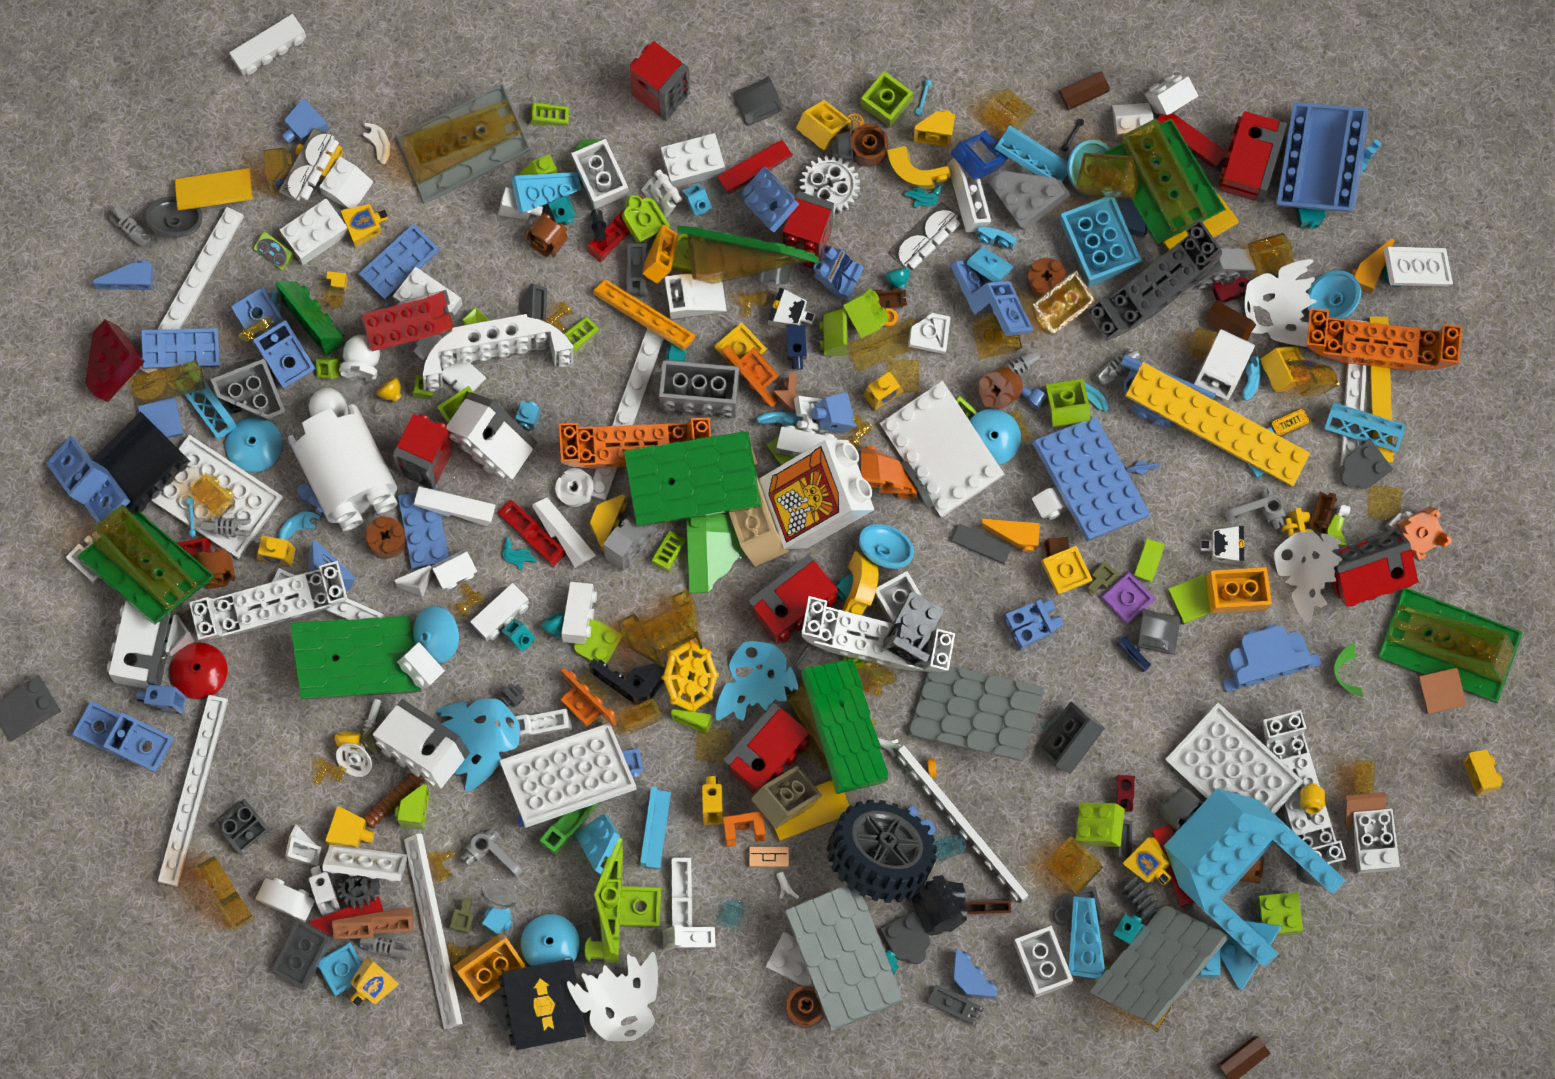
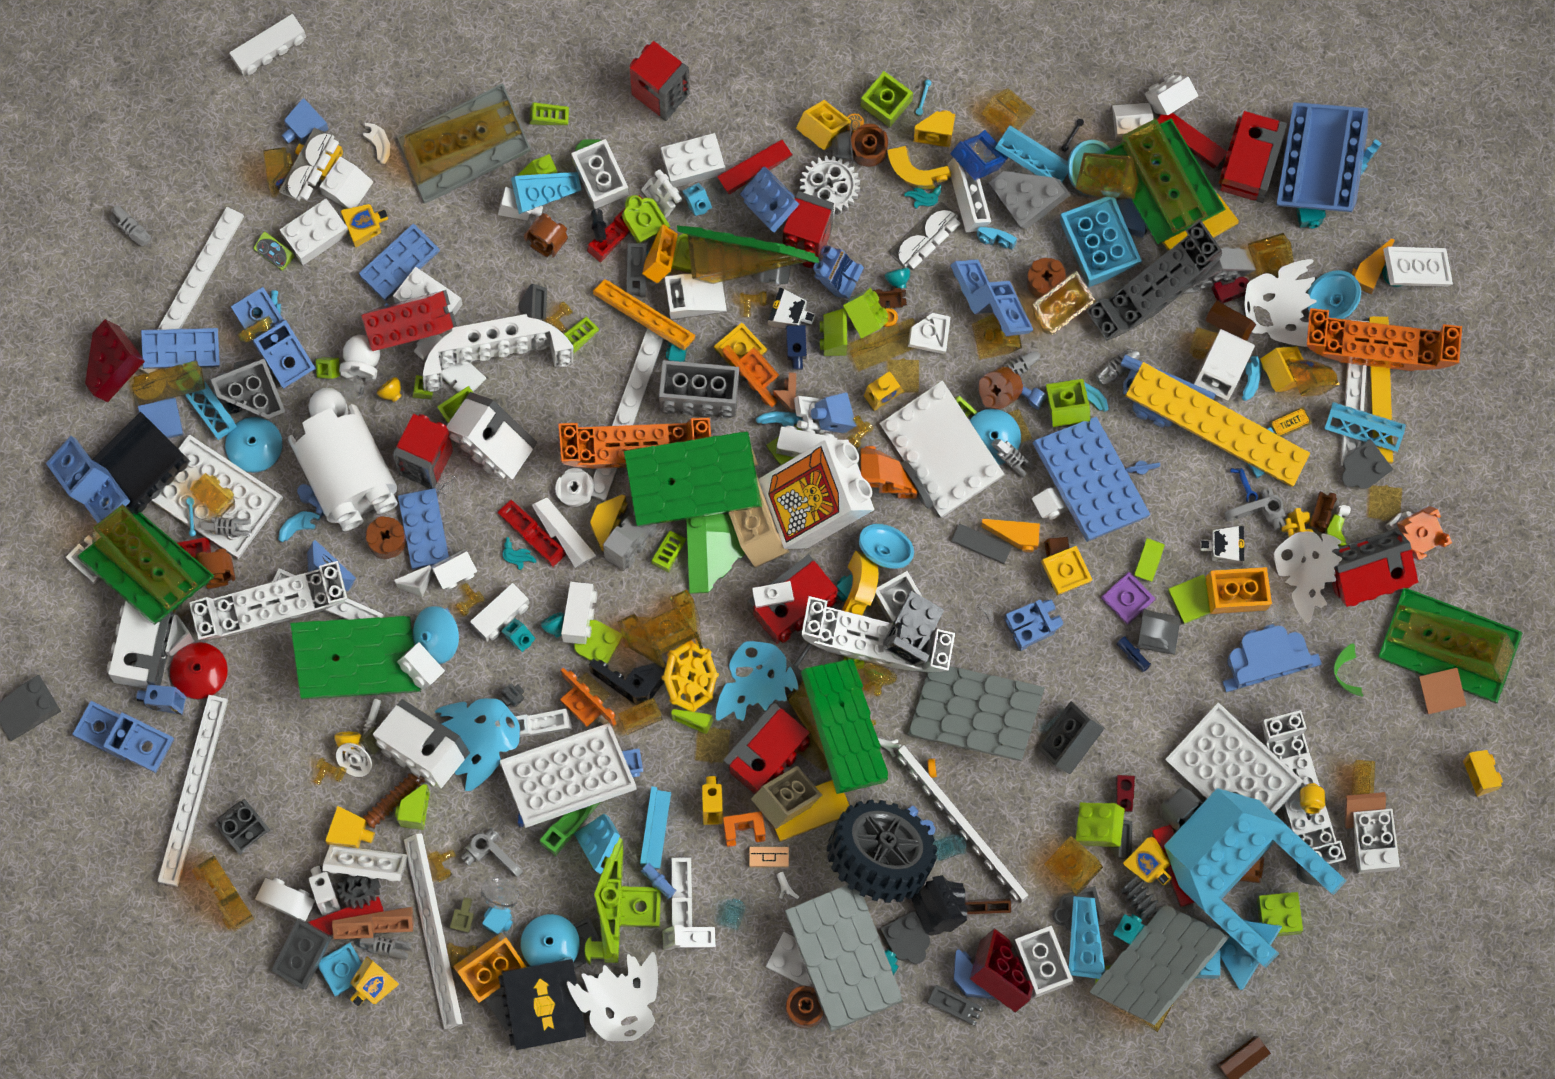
medium blue slope [93,260,154,290] -> none
dark grey dish [145,197,203,238] -> none
yellow tile [175,168,253,211] -> none
yellow torso [256,536,296,567] -> none
green slope [275,281,345,356] -> none
white slope [285,824,321,866] -> none
leg [326,271,347,310] -> none
white slope [413,486,495,527] -> none
lime slope [462,307,489,325] -> none
medium azure brick [515,401,540,430] -> none
teal brick [548,196,577,226] -> none
dark grey slope [734,76,782,126] -> none
medium azure plate [966,246,1014,282] -> none
reddish brown piece [1058,71,1110,111] -> none
olive plate [1087,561,1119,596] -> none
none -> medium blue pin [640,863,677,899]
none -> white plate [752,581,794,608]
none -> dark red brick [970,928,1033,1013]
none -> light grey hinge [991,439,1033,478]
none -> blue piece [1230,468,1258,502]

